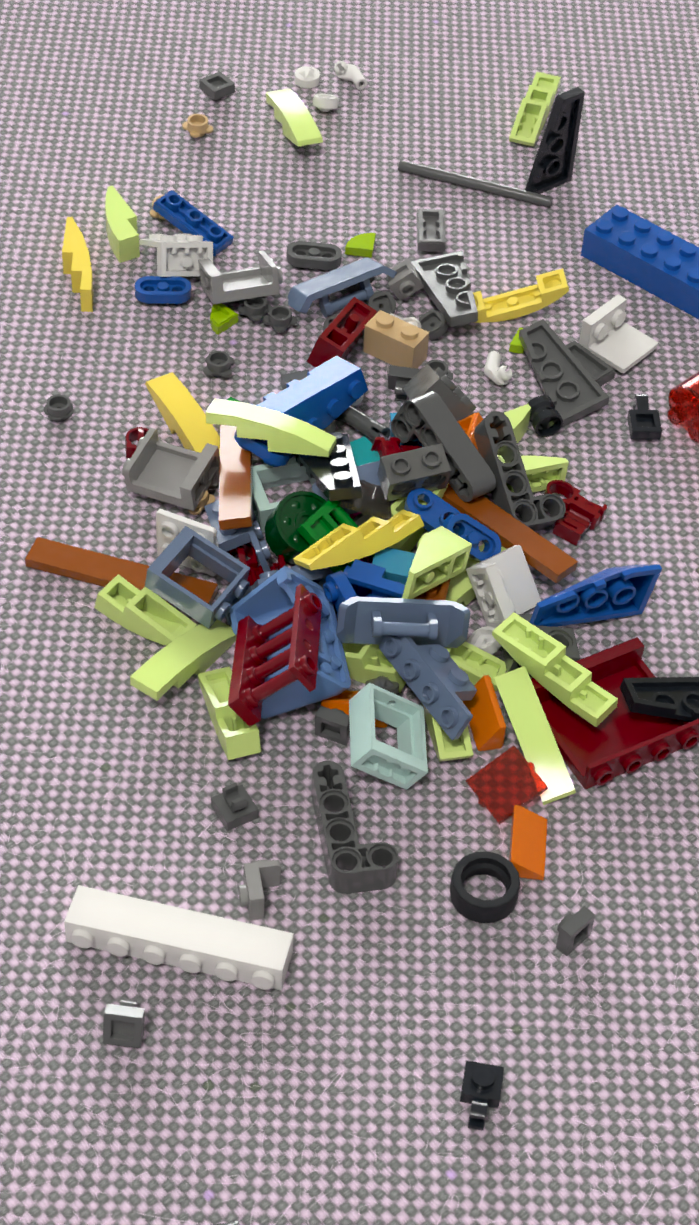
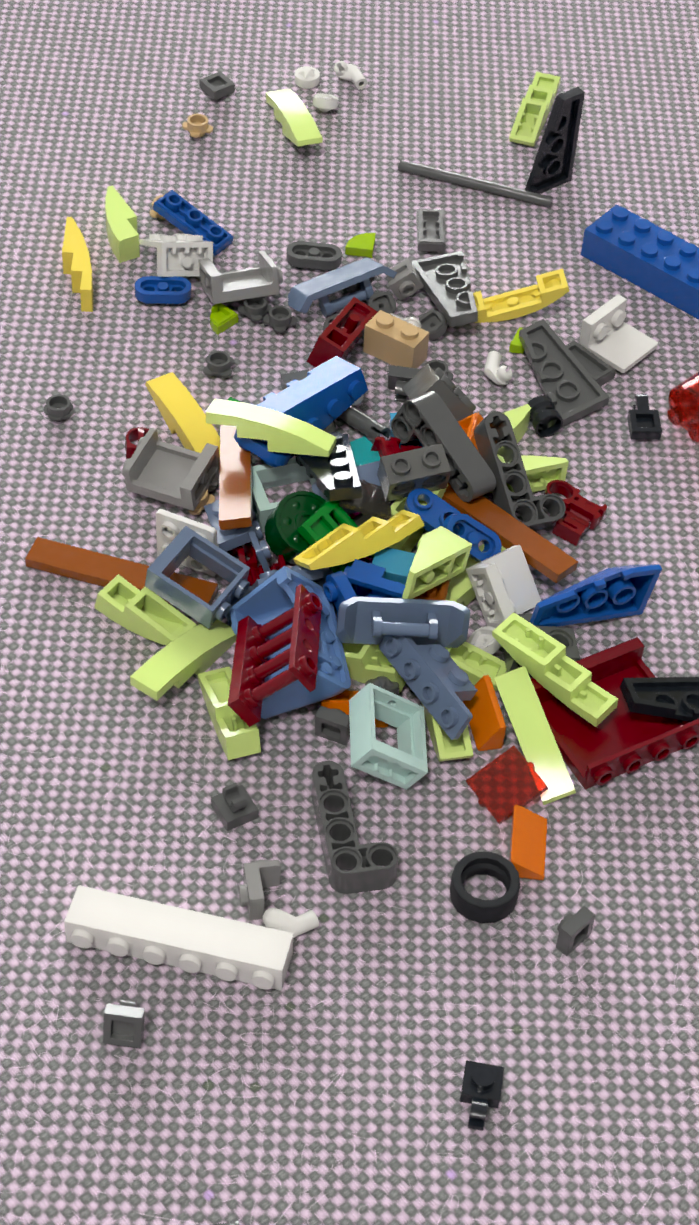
none -> white arm [262,907,319,938]

